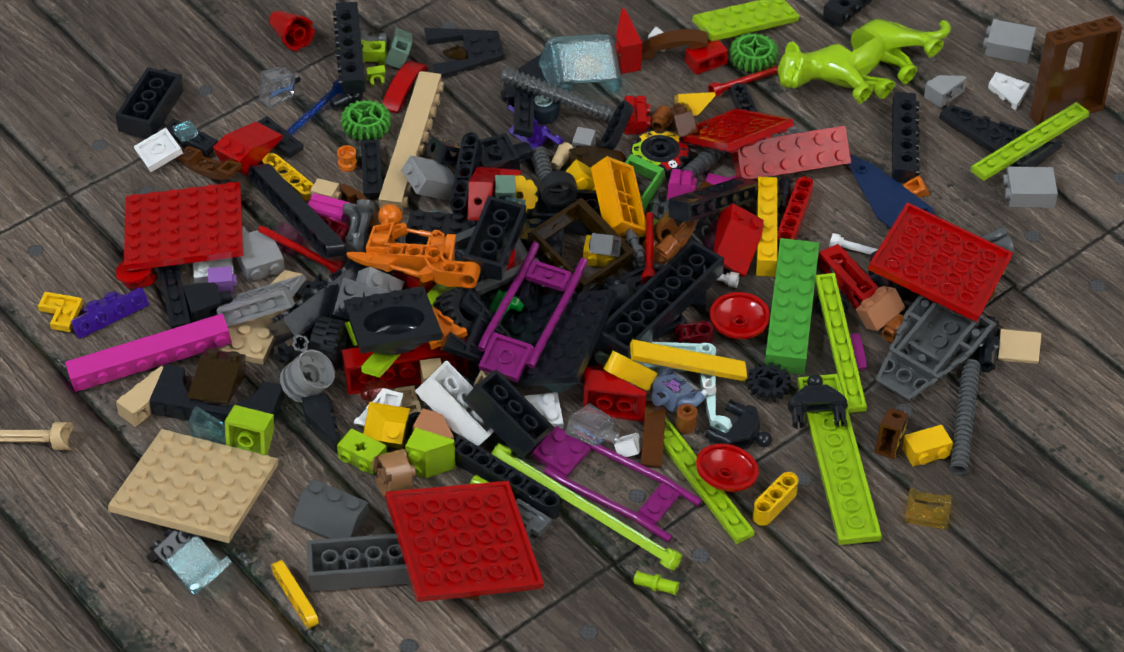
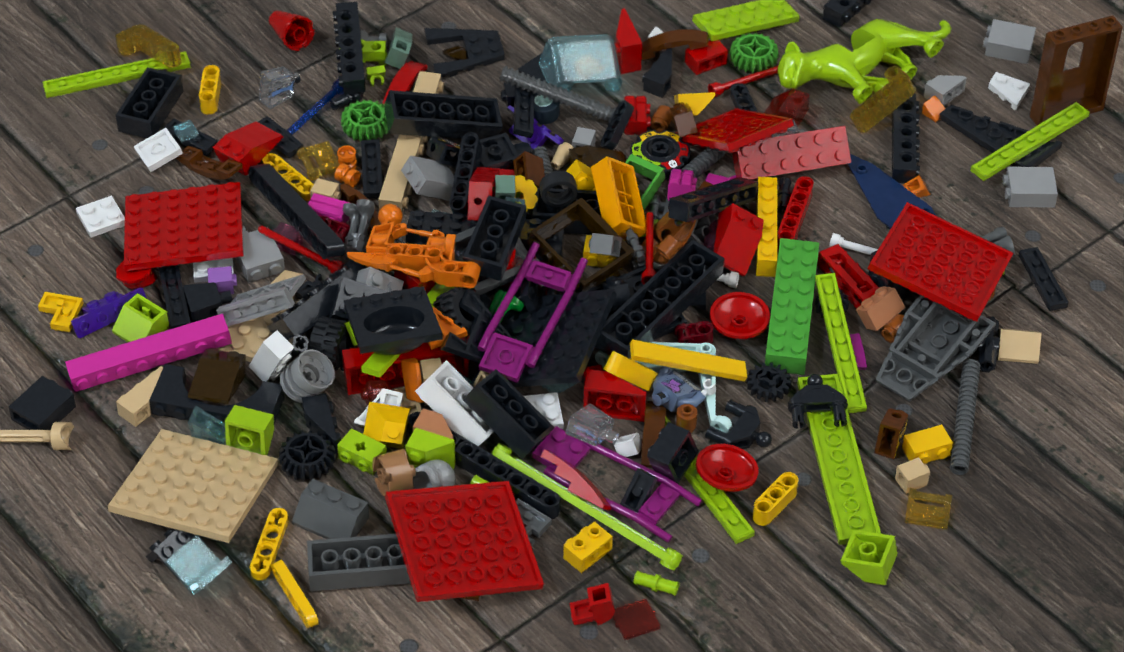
none -> black brick [8,376,76,430]
none -> lime tile [42,51,191,98]
none -> white plate [76,195,125,238]
none -> lime slope [112,293,170,342]
none -> clear yellow beam [116,24,182,67]
none -> yellow beam [199,65,221,115]
none -> white brick [248,330,294,382]
none -> yellow beam [250,508,288,580]
none -> black gear [279,430,335,482]
none -> clear yellow plate [297,141,340,181]
none -> orange wheel [334,163,361,188]
none -> black brick [384,90,503,140]
none -> orange slope [401,358,424,403]
none -> light grey hair [413,460,456,489]
none -> reddish brown brick [513,151,545,193]
none -> slope [540,449,612,511]
none -> yellow brick [563,521,613,573]
none -> red brick [570,583,615,626]
none -> clear red piece [613,599,661,640]
none -> black slope [620,468,658,513]
none -> black slope [642,48,672,98]
none -> black brick [647,422,699,484]
none -> clear red slope [764,89,810,133]
none -> lime slope [841,530,897,585]
none -> clear yellow beam [850,66,916,133]
none -> tan brick [895,457,930,494]
none -> orange slope [922,96,946,122]
none -> black plate [1018,247,1069,311]

